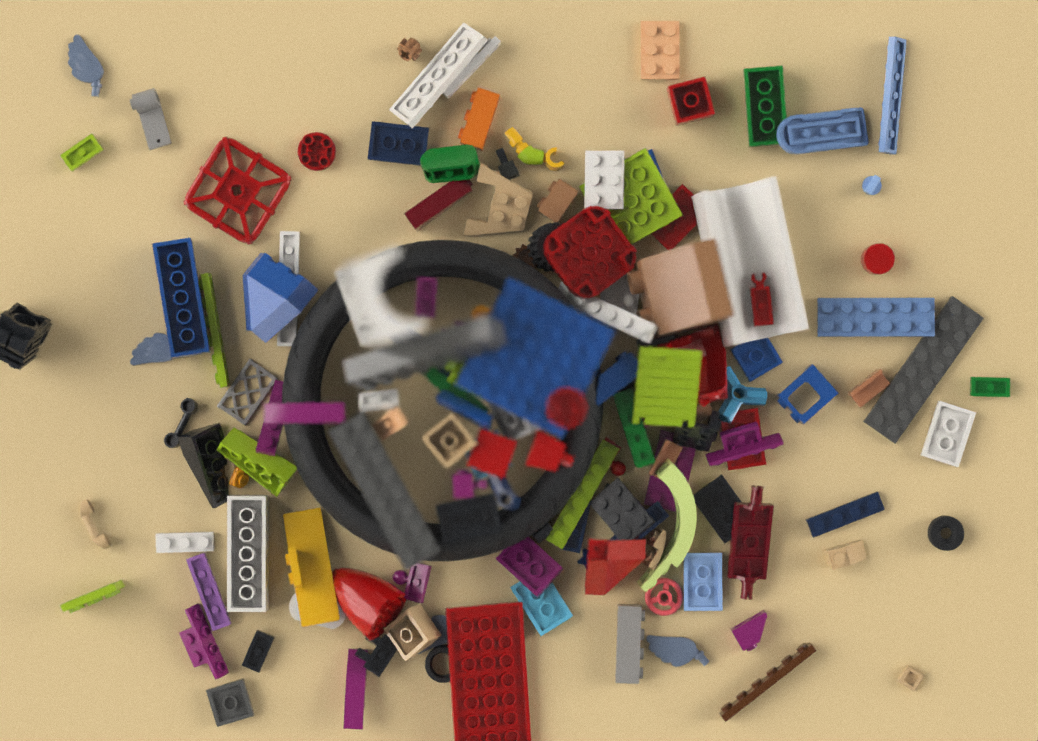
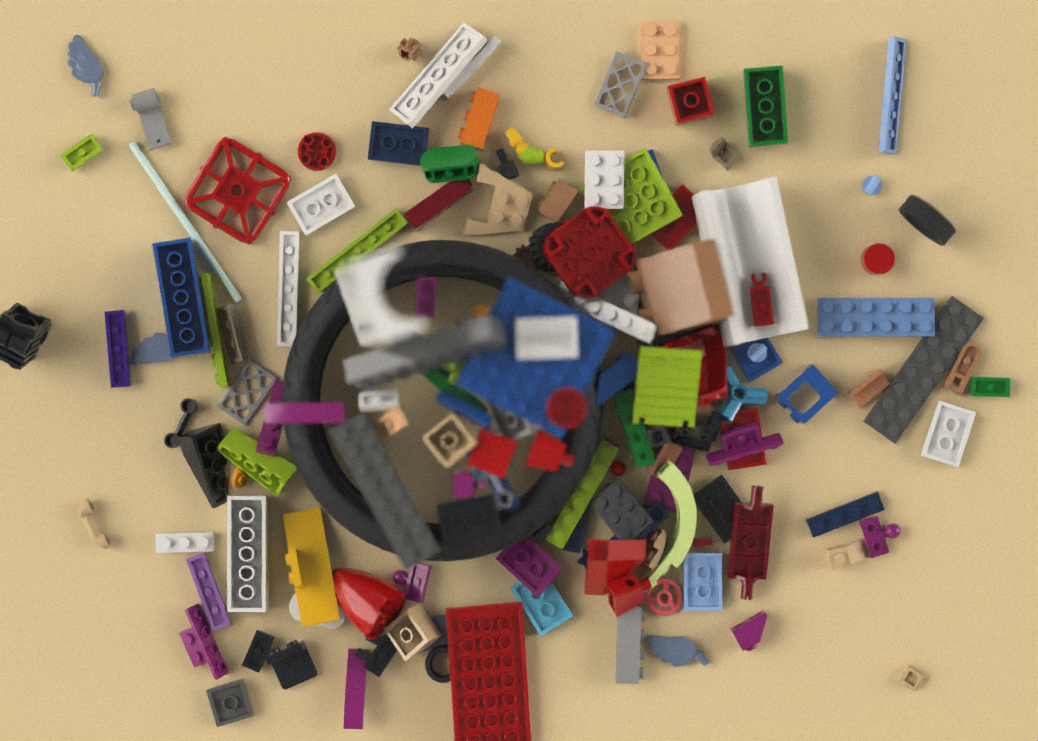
lime plate [60,580,125,613] -> none
blue panel [242,253,319,343] -> none
reddish brown plate [719,642,816,722] -> none
medium blue piece [777,107,869,155] -> none
black tyre [928,516,964,551] -> none
none -> dark purple plate [104,310,131,388]
none -> light aqua piece [129,142,242,303]
none -> dark tan plate [217,303,249,364]
none -> black bracket [265,639,318,689]
none -> white plate [286,174,356,236]
none -> lime plate [306,208,409,294]
none -> white plate [516,317,578,359]
none -> light grey window [594,52,648,118]
none -> red torso [606,574,652,617]
none -> pearl dark grey piece [646,426,671,448]
none -> dark red tile [692,536,712,547]
none -> dark tan bracket [708,137,741,171]
none -> light blue plate [747,343,768,362]
none -> magenta plate [859,515,901,558]
none -> black tyre [899,195,956,246]
none -> medium nougat plate [942,342,981,396]

